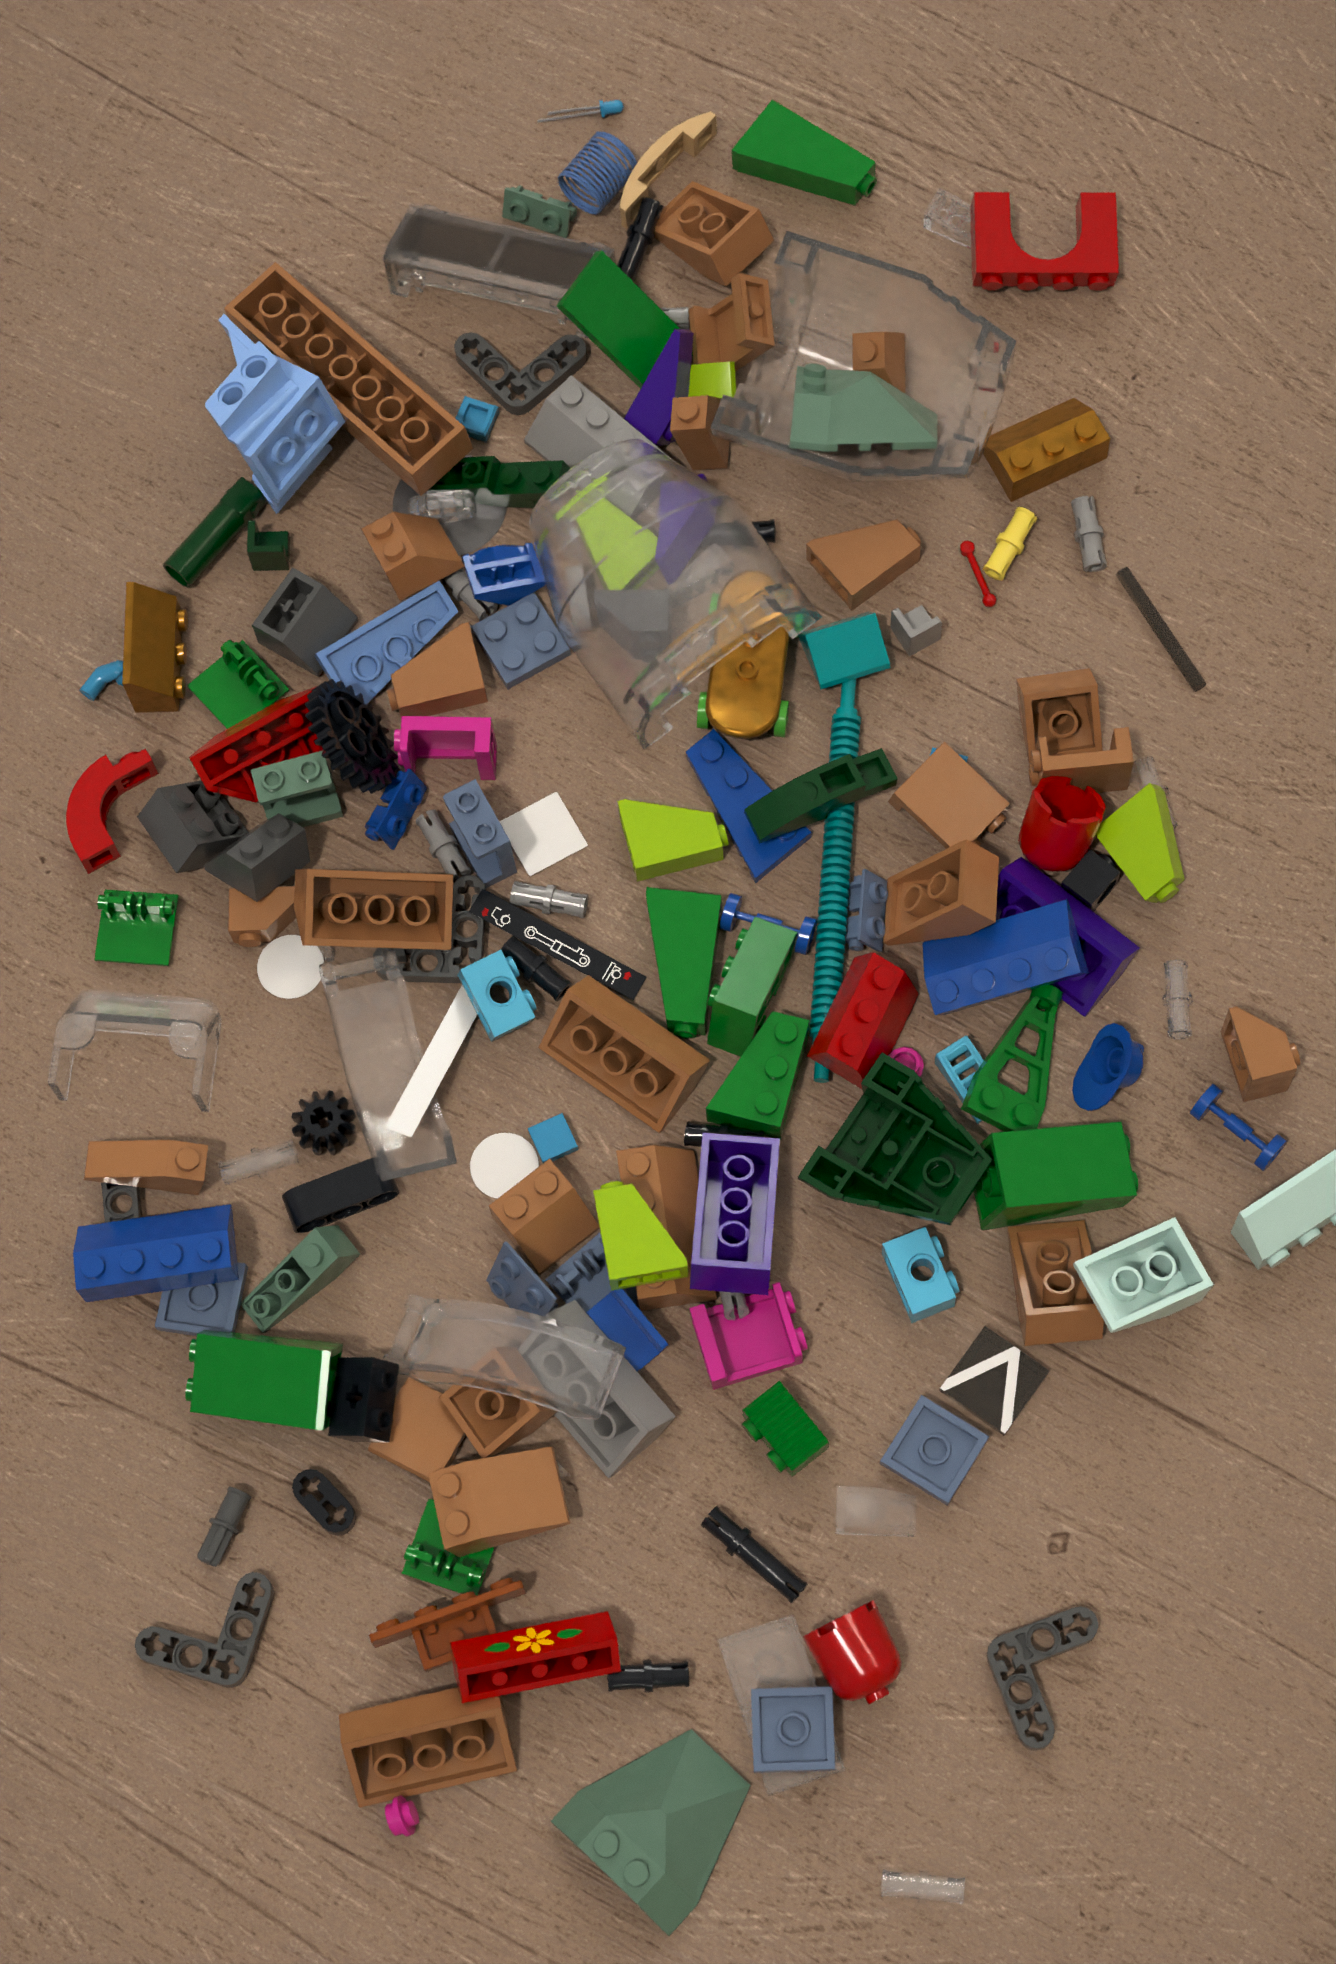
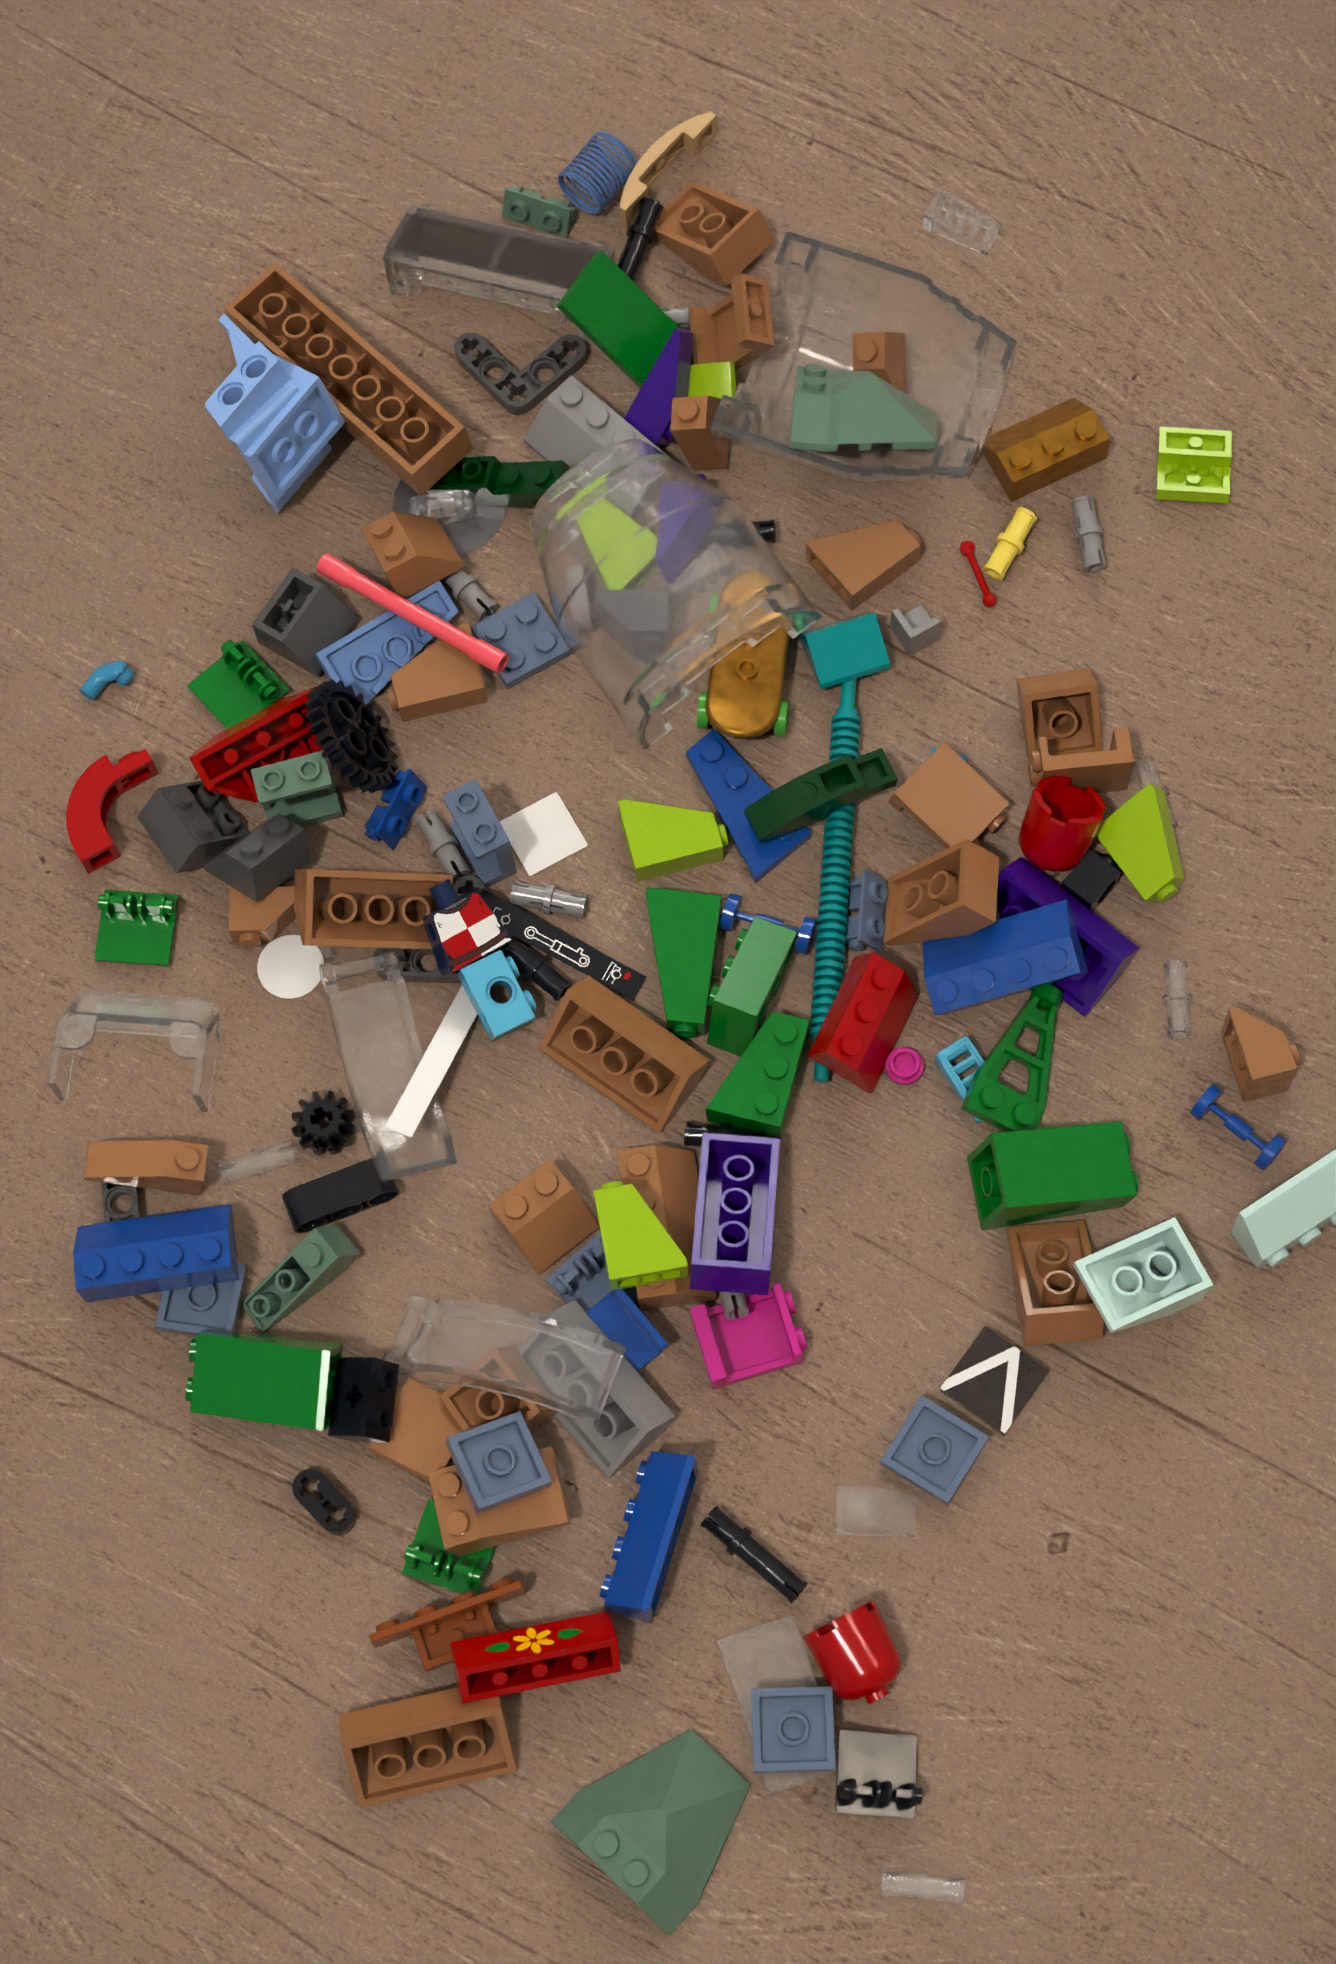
pearl gold slope [122,582,188,713] -> none
dark grey beam [135,1572,274,1688] -> none
dark green piece [163,477,266,588] -> none
dark grey axle [197,1486,251,1567] -> none
dark green panel [247,520,290,571] -> none
dark pink plate [385,1795,419,1837] -> none
dark pink panel [394,716,497,780] -> none
dark azure tile [455,396,499,442] -> none
blue slope [462,543,545,606] -> none
white sticker [470,1133,539,1199] -> none
sand blue hinge [486,1241,558,1332] -> none
dark azure tile [527,1113,579,1163] -> none
piece [537,100,624,122] -> none
black pin [607,1660,689,1692] -> none
green slope [732,99,877,206] -> none
green brick [741,1381,829,1477] -> none
dark green wedge [798,1053,993,1225] -> none
medium azure brick [882,1227,960,1323] -> none
red arch [970,192,1119,290] -> none
dark grey beam [986,1606,1099,1751] -> none
blue piece [1072,1023,1144,1111] -> none
clear smoke bar [1116,567,1206,692] -> none
none -> coral piece [316,553,509,674]
none -> torso [423,879,513,975]
none -> sand blue plate [446,1411,552,1514]
none -> blue slope [600,1451,698,1624]
none -> hinge [835,1730,923,1819]
none -> lime slope [1156,426,1232,504]

